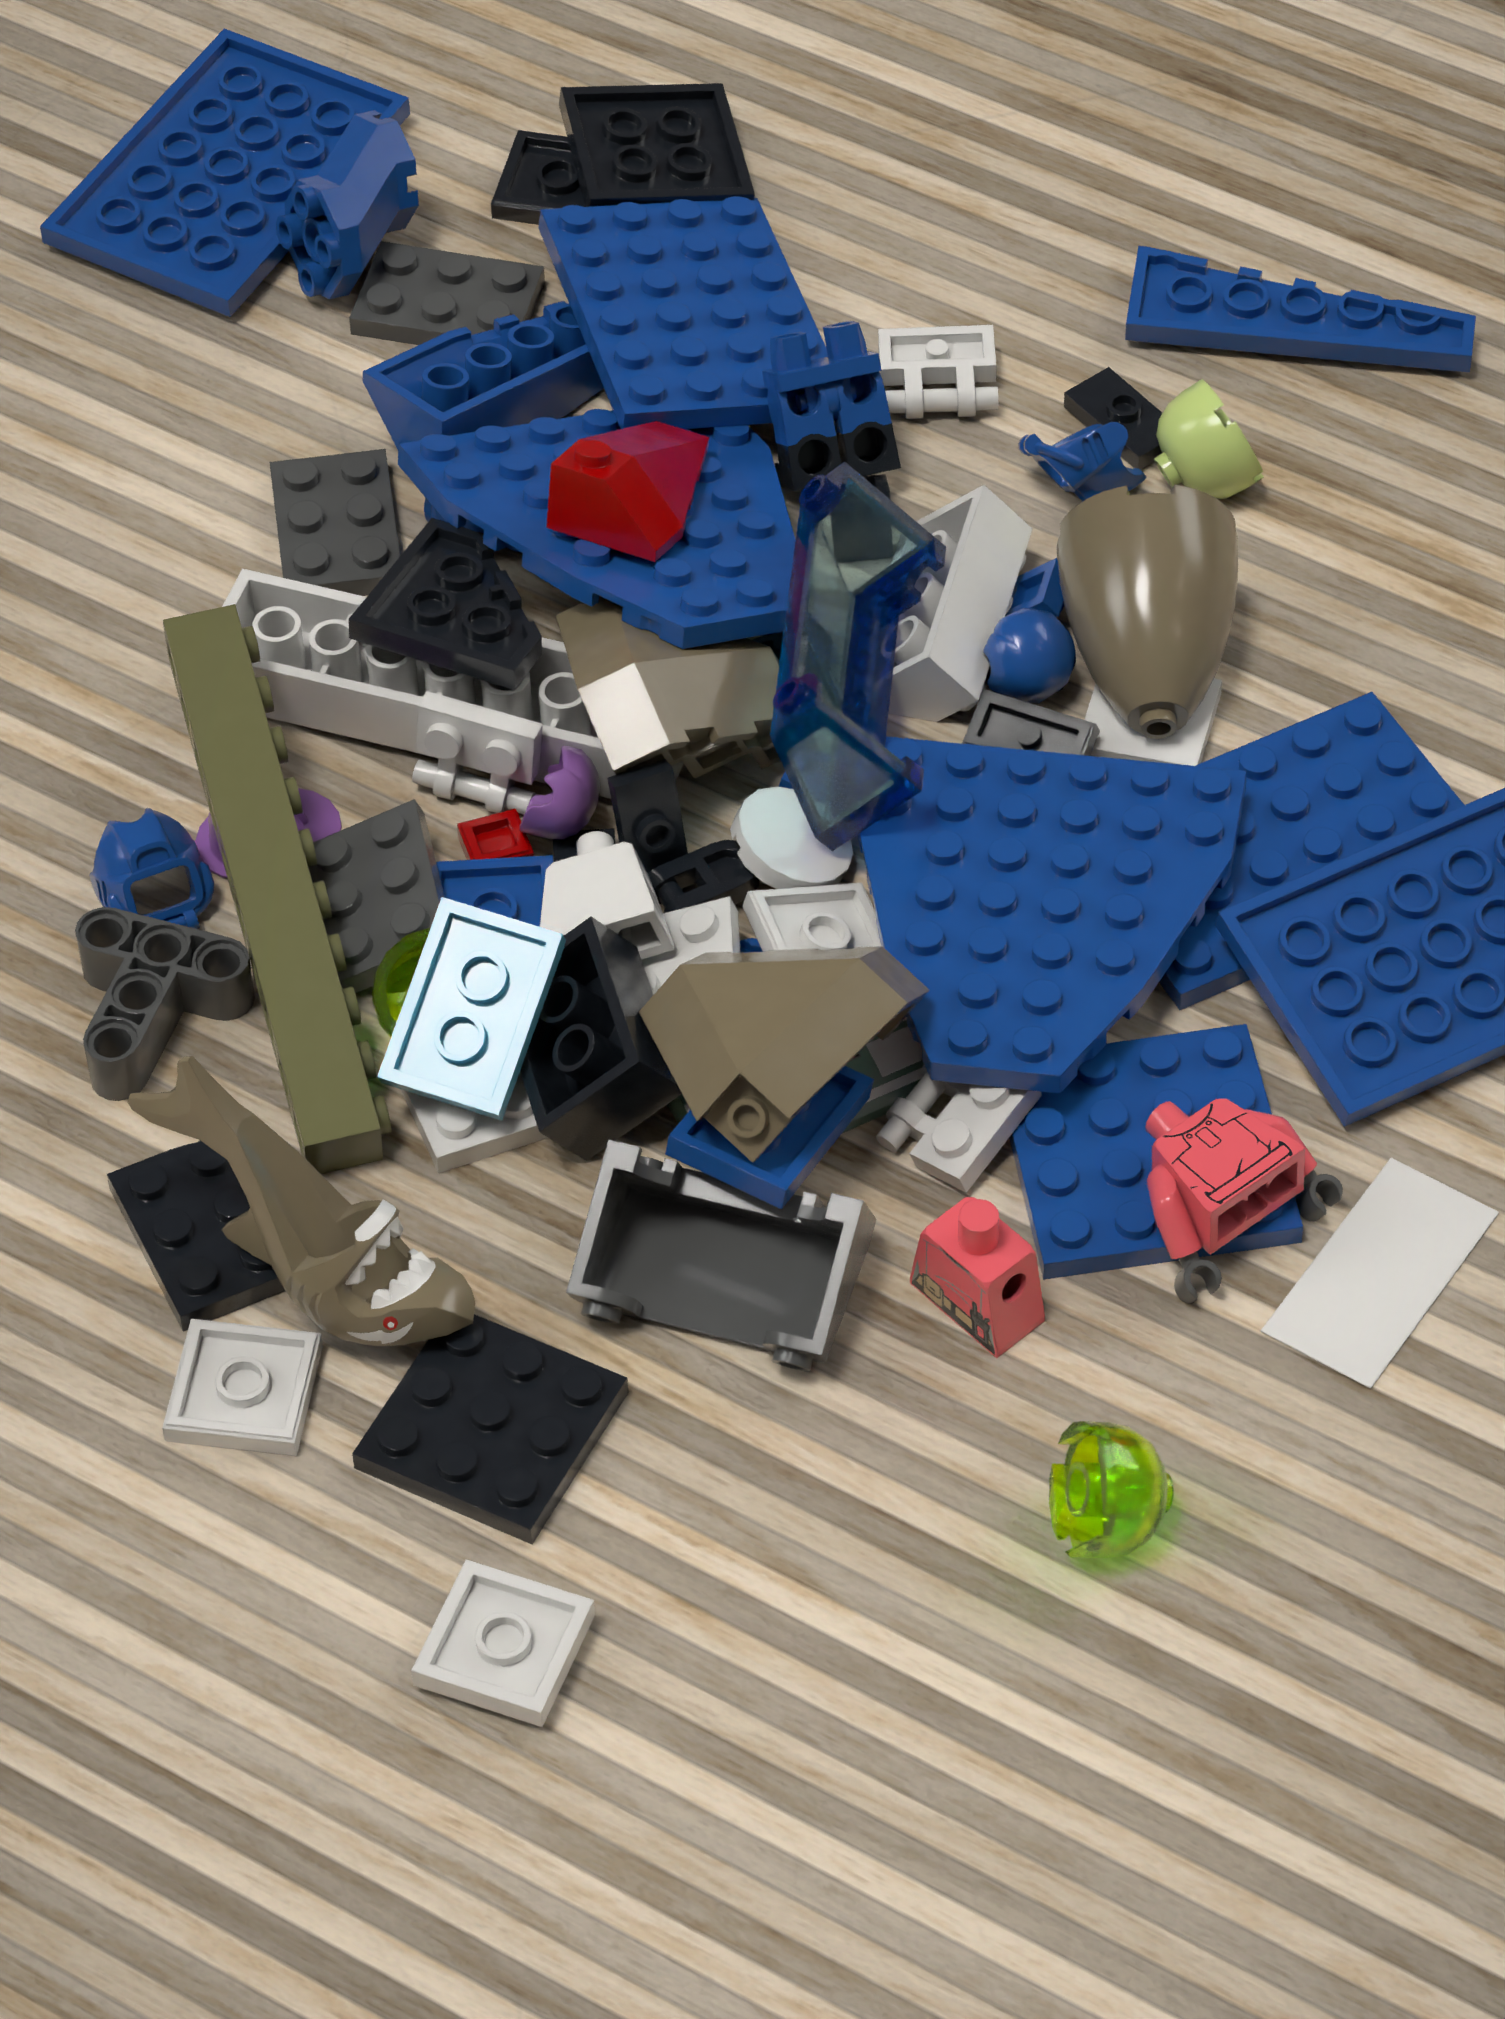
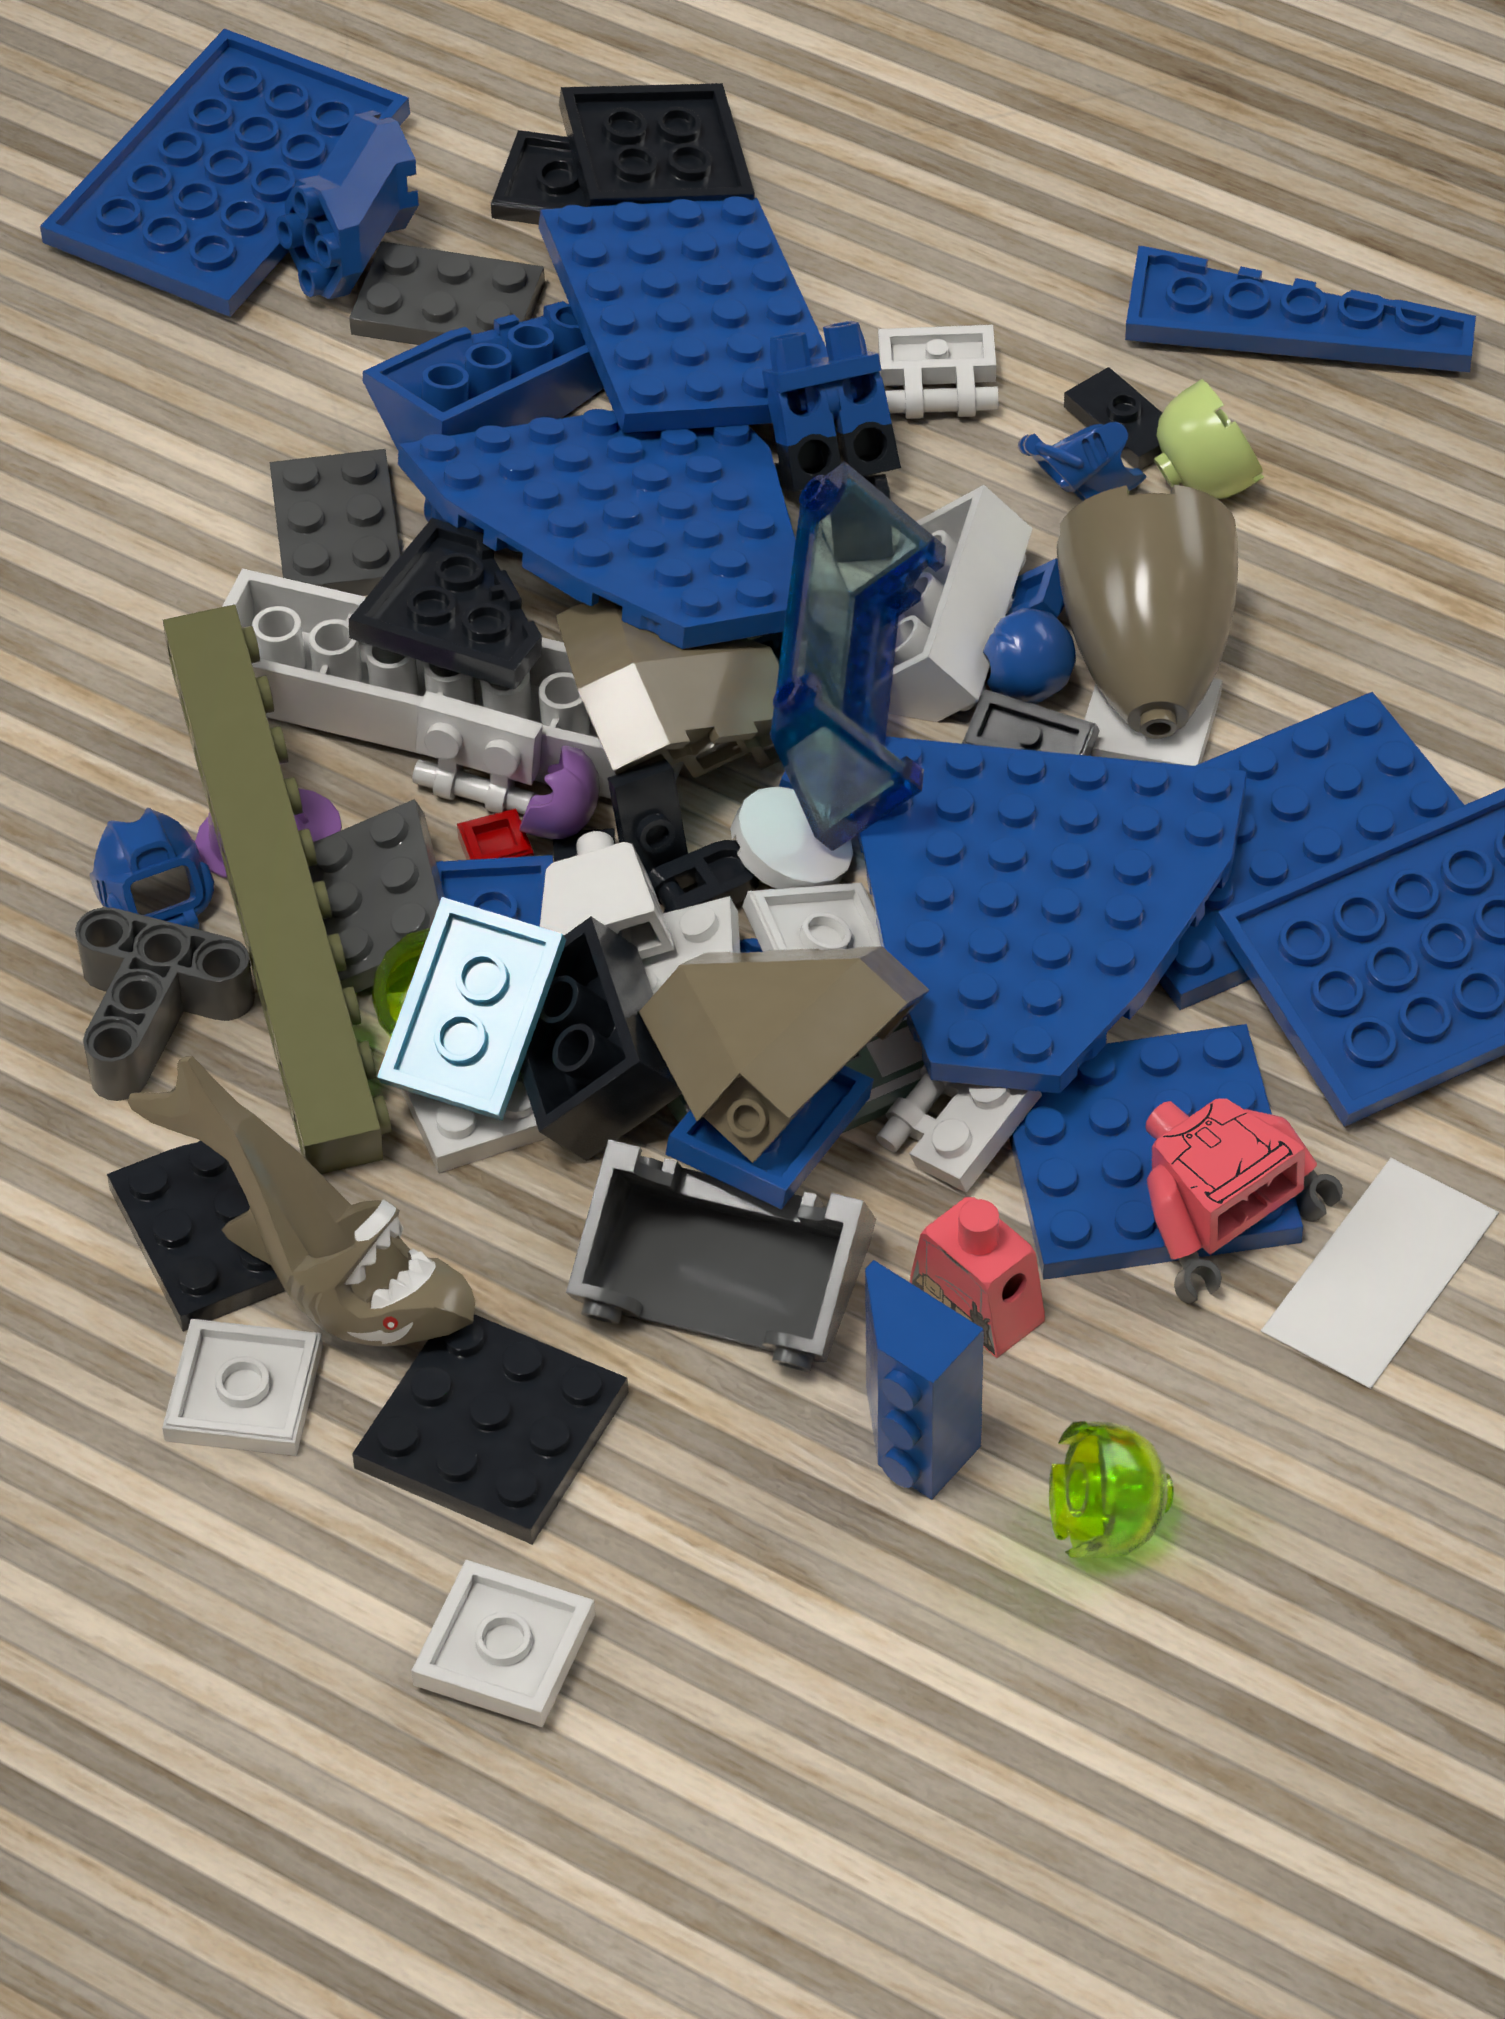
red wedge [546,421,709,562] -> none
none -> blue slope [865,1260,984,1500]

